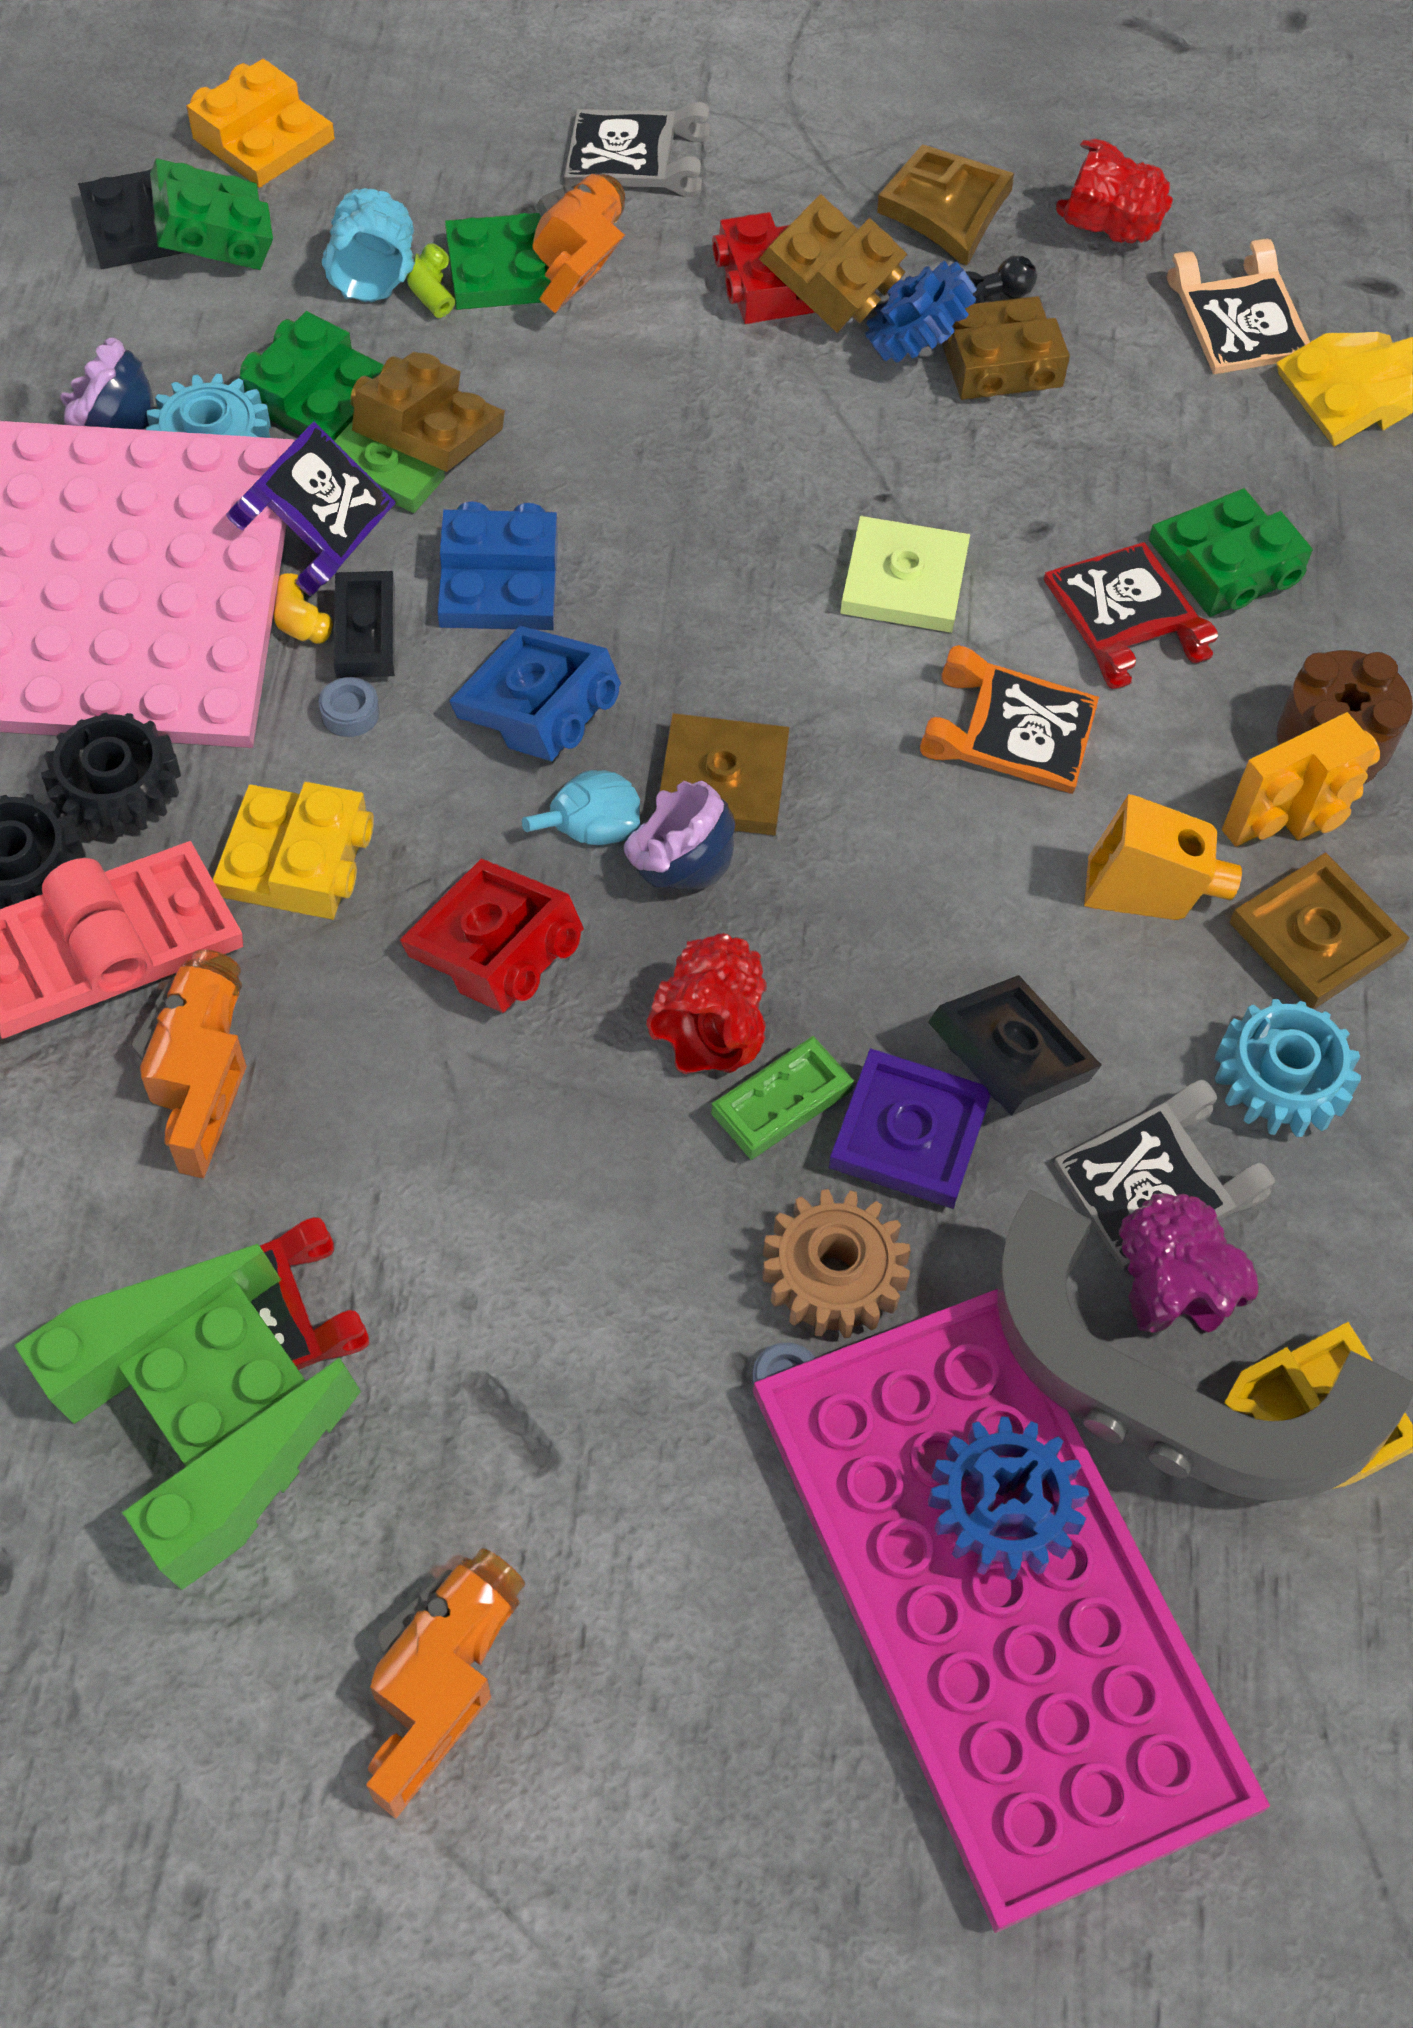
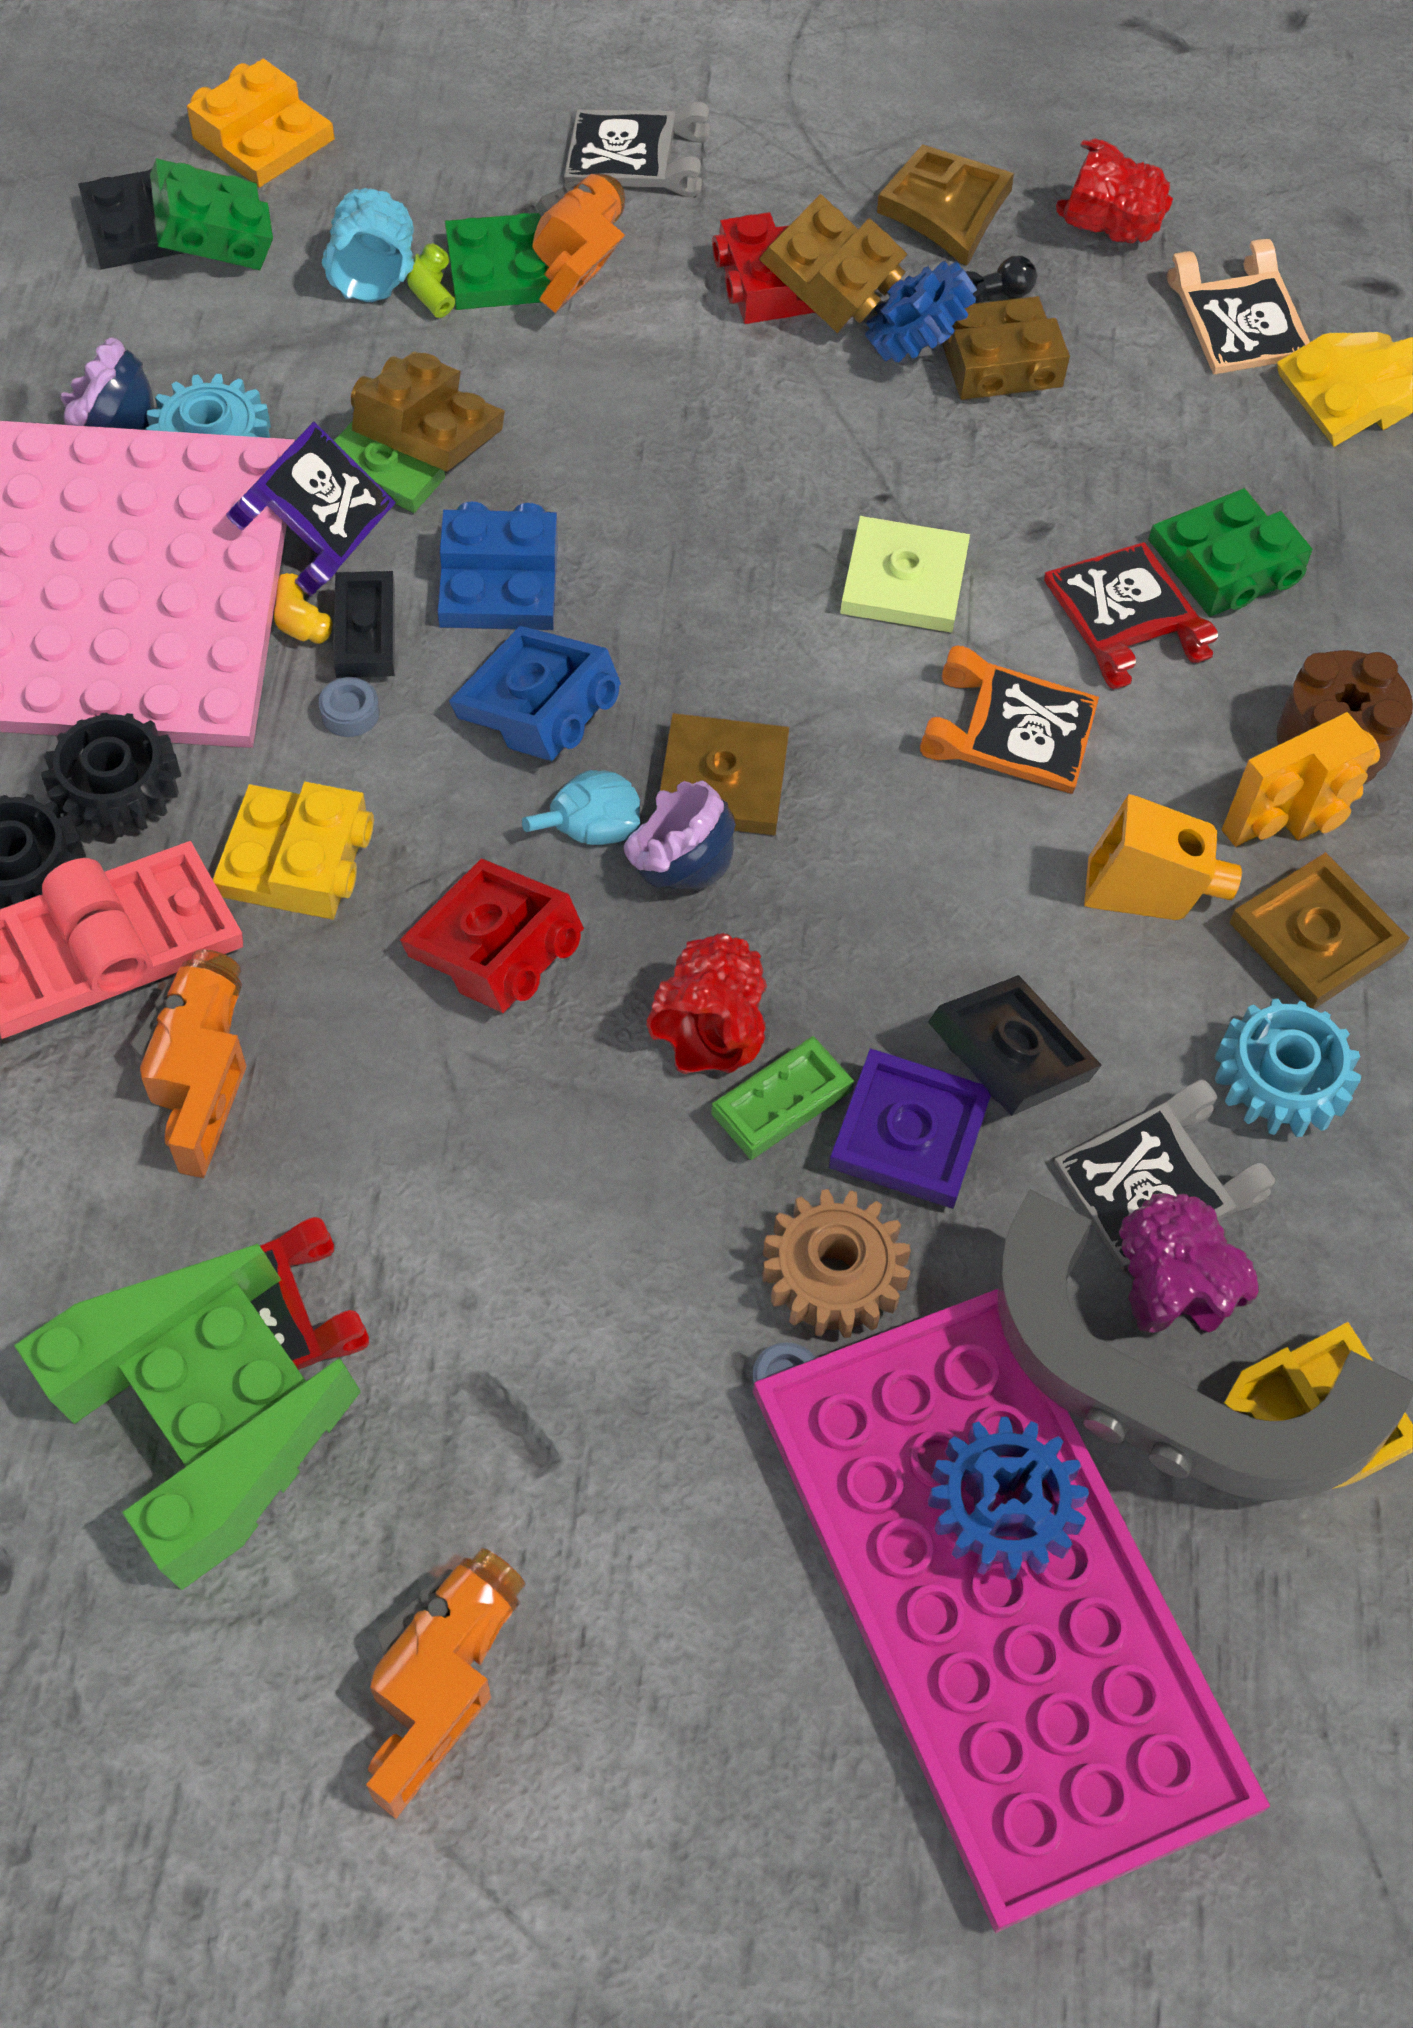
green plate [240,311,384,441] -> none

